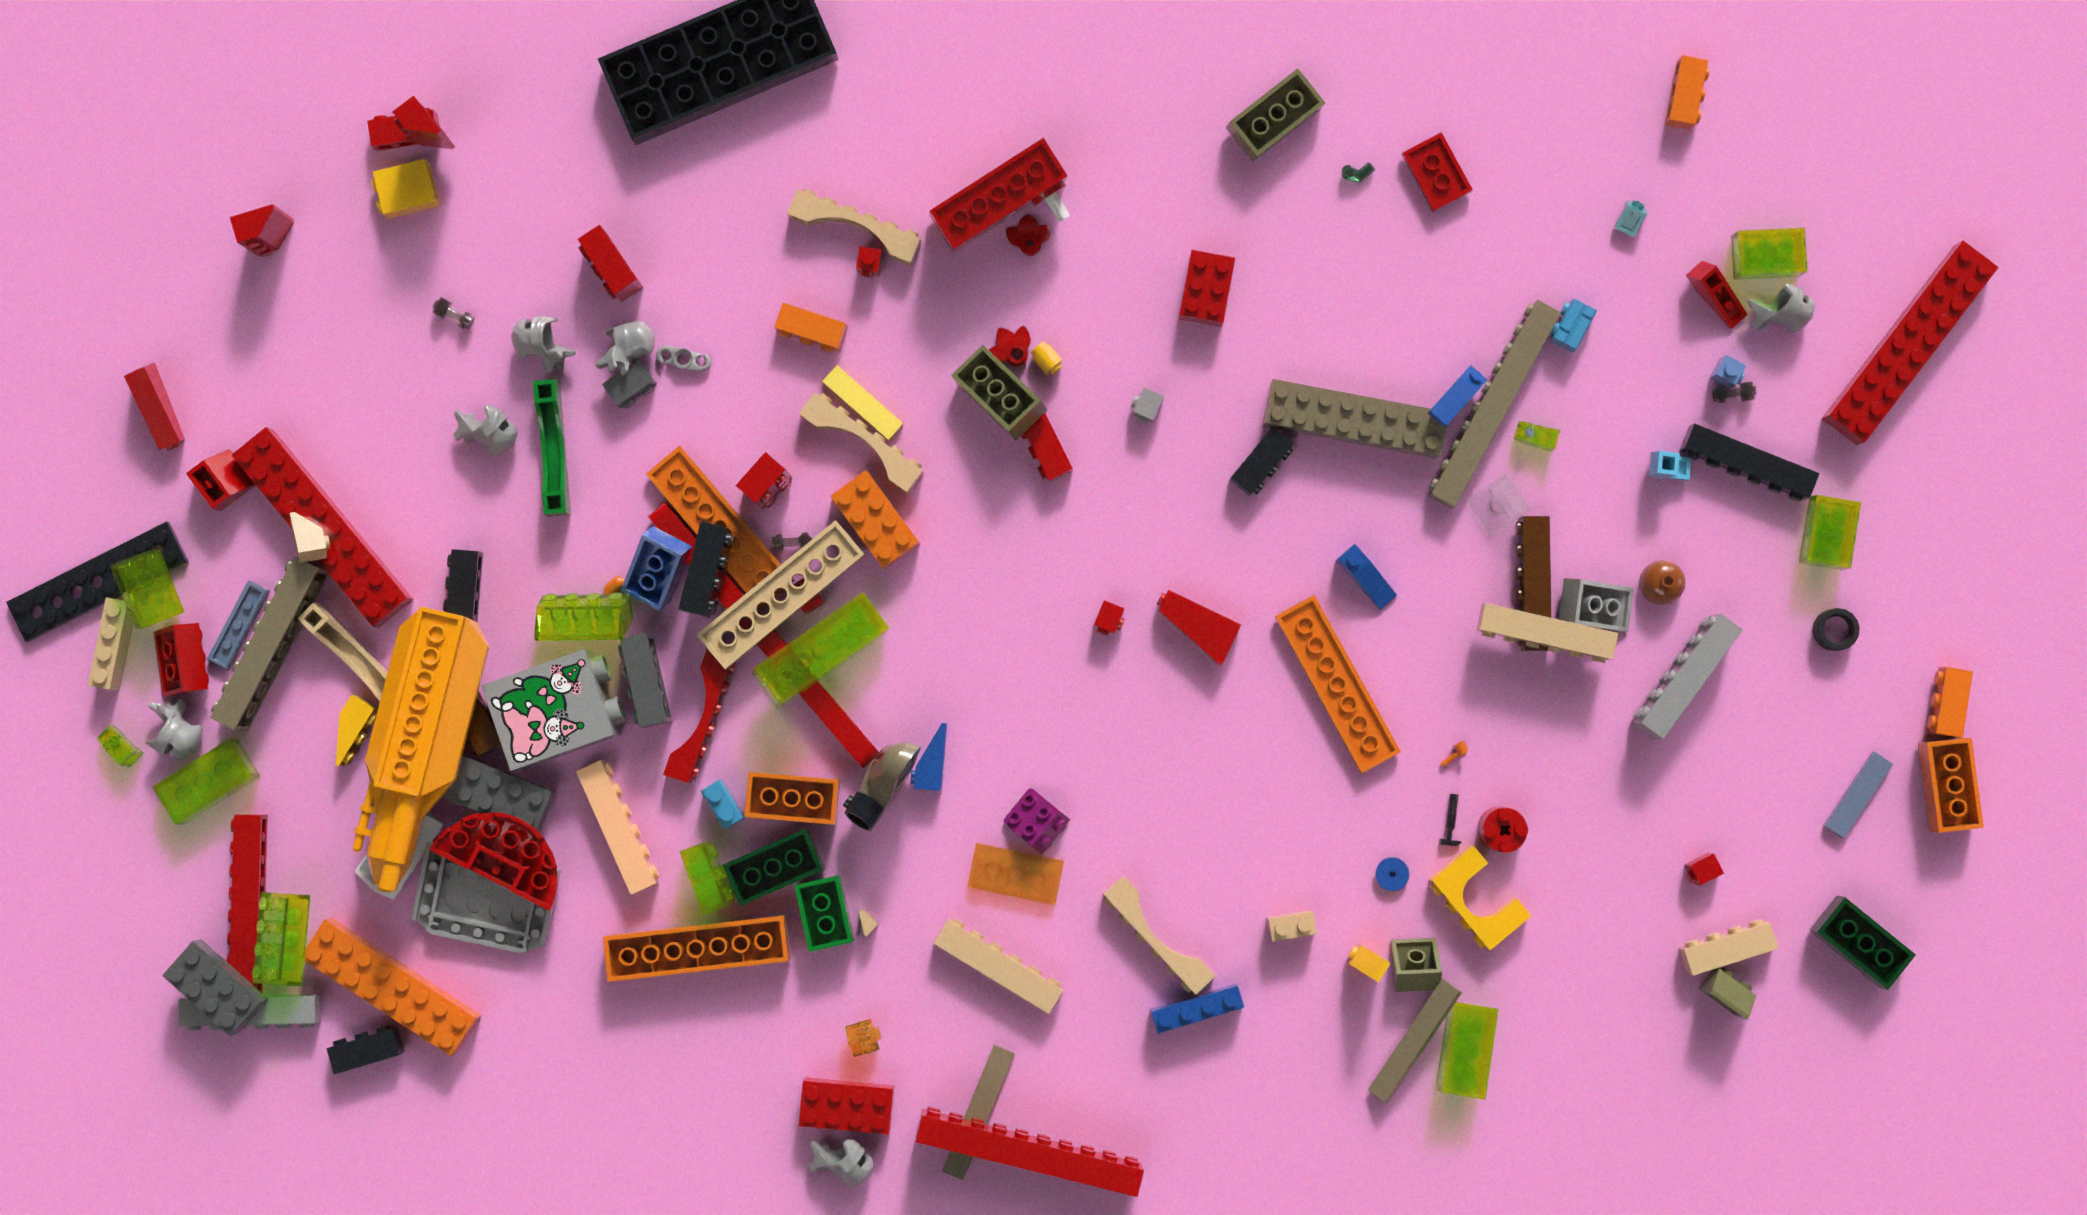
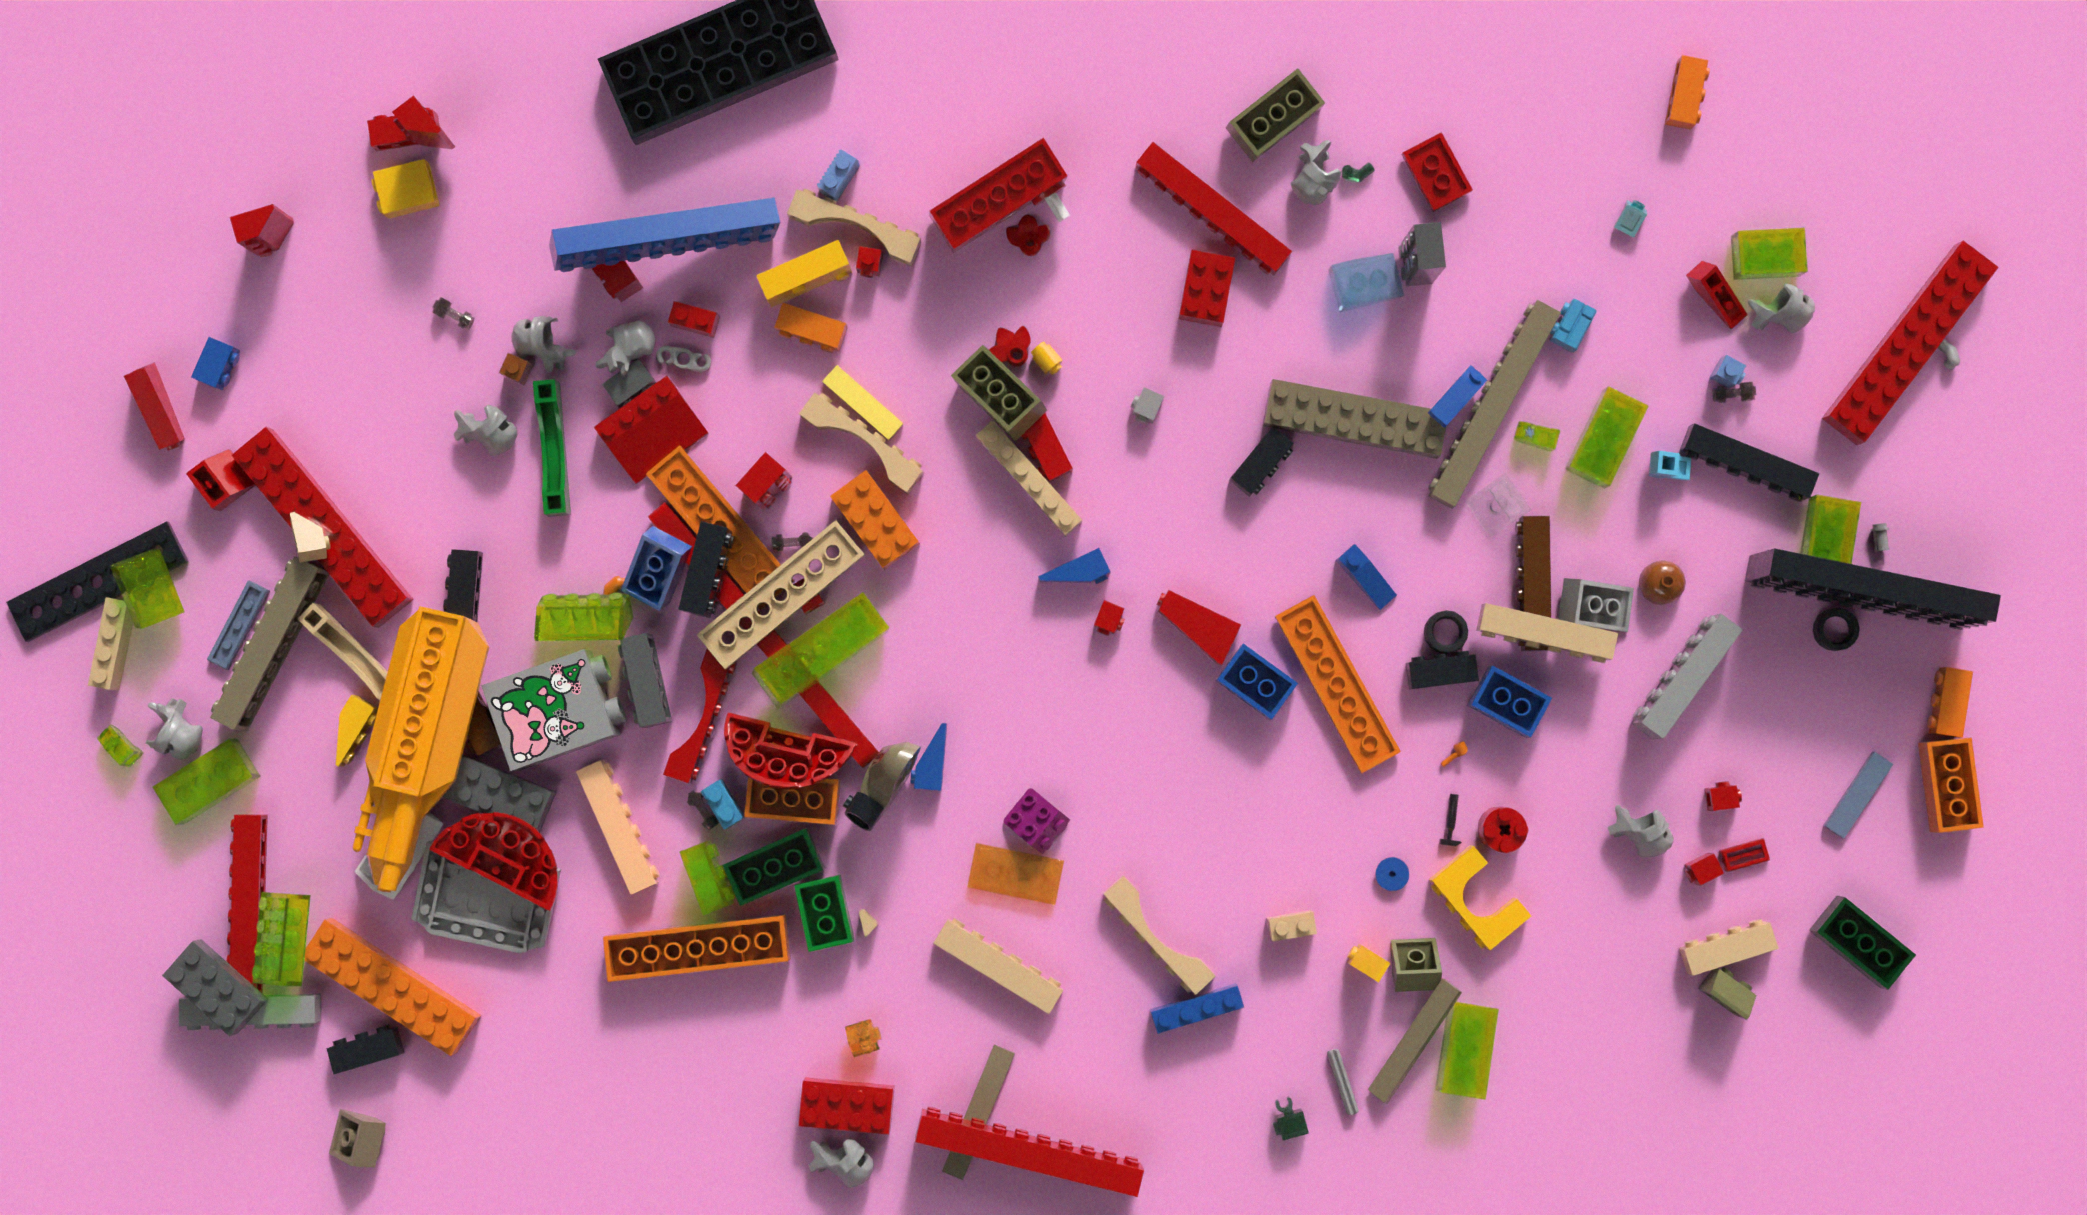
red slope [153,623,209,697] -> none
none -> blue brick [191,337,240,390]
none -> dark tan slope [329,1109,386,1168]
none -> dark orange brick [499,353,533,385]
none -> brick [549,197,781,272]
none -> red slope [594,376,708,484]
none -> red brick [668,301,720,338]
none -> clear smoke bar [687,790,719,830]
none -> red brick [724,712,856,789]
none -> yellow brick [756,240,852,308]
none -> medium blue brick [817,149,860,202]
none -> tan arch [976,420,1082,537]
none -> blue slope [1038,548,1111,584]
none -> red brick [1136,142,1292,276]
none -> blue brick [1215,643,1298,720]
none -> clear green brick [1273,1096,1309,1141]
none -> light grey piece [1291,140,1341,205]
none -> light grey axle [1327,1049,1359,1115]
none -> clear light blue slope [1328,253,1404,312]
none -> dark grey brick [1398,222,1446,286]
none -> black brick [1406,651,1479,690]
none -> black tyre [1424,610,1469,653]
none -> blue brick [1467,665,1552,738]
none -> clear neon green brick [1565,386,1649,489]
none -> light grey piece [1608,805,1674,858]
none -> red brick [1704,781,1742,811]
none -> red tile [1719,838,1770,872]
none -> black brick [1745,548,2001,630]
none -> light grey pin [1871,523,1889,551]
none -> light grey arm [1938,339,1960,370]

